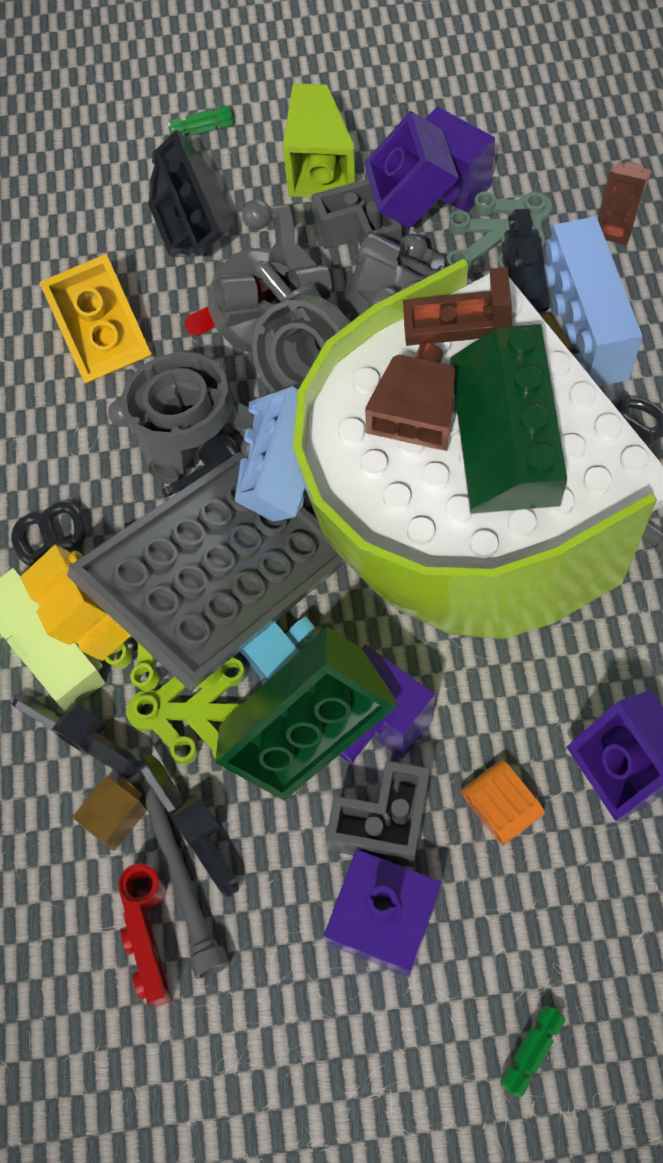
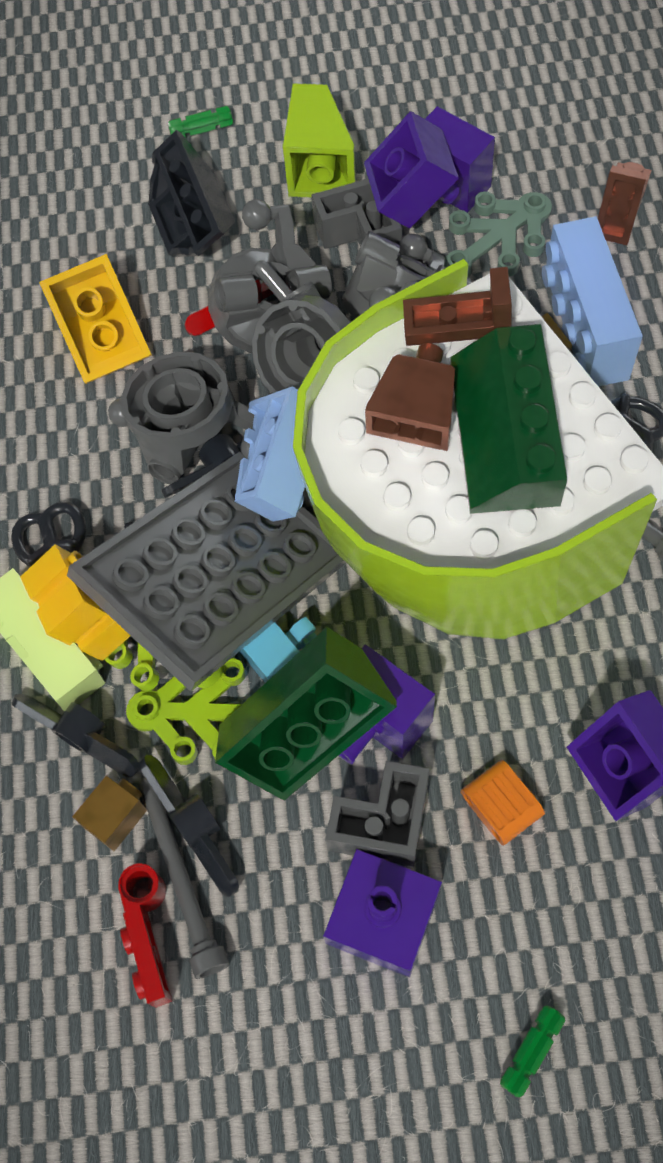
black hinge [501,209,550,312] -> none

